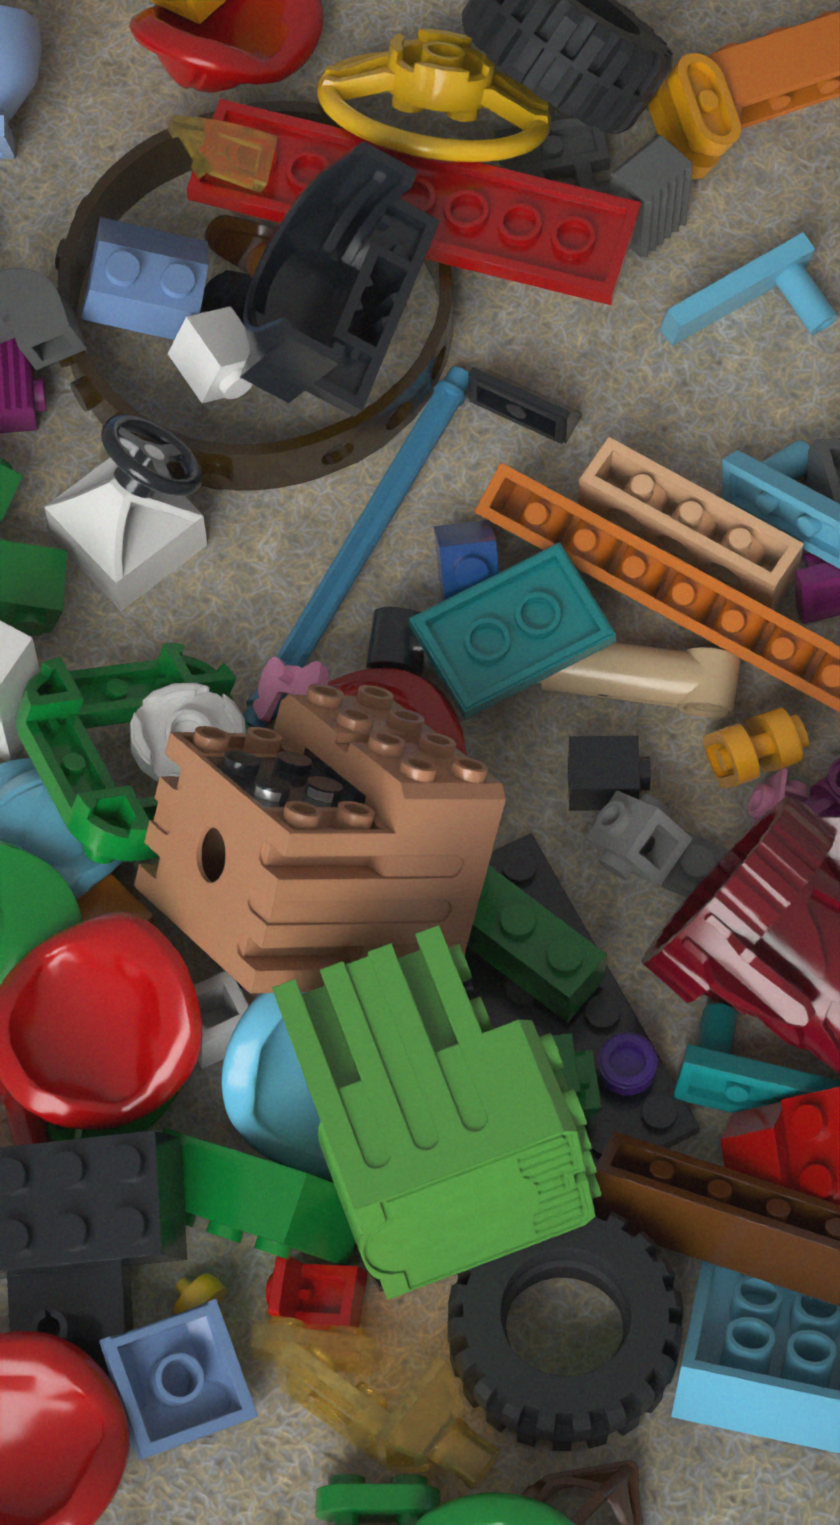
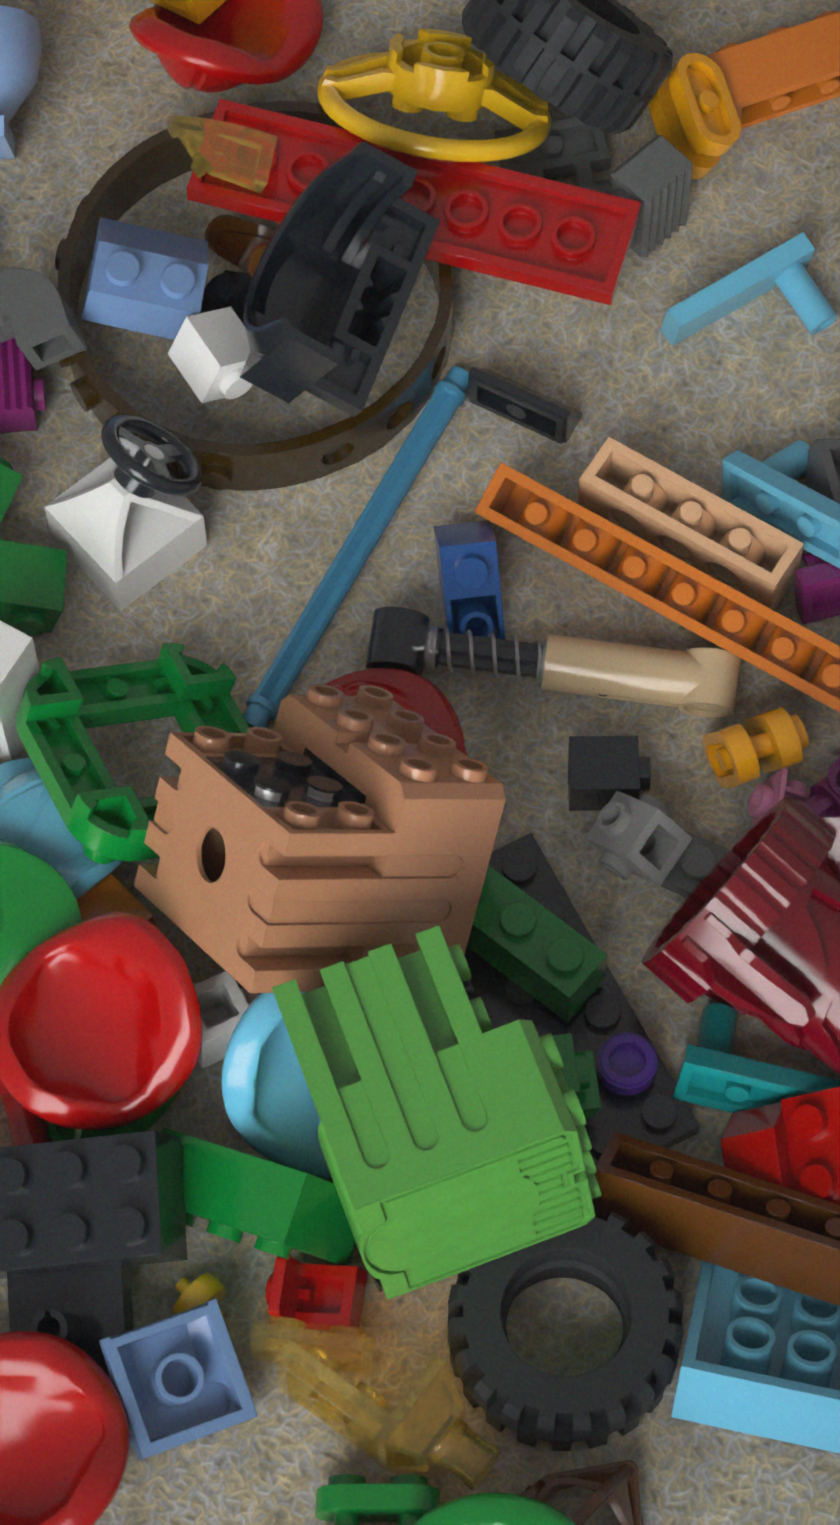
white tile [130,683,246,782] -> none
bright pink piece [253,656,329,723] -> none
teal tile [409,542,616,720] -> none

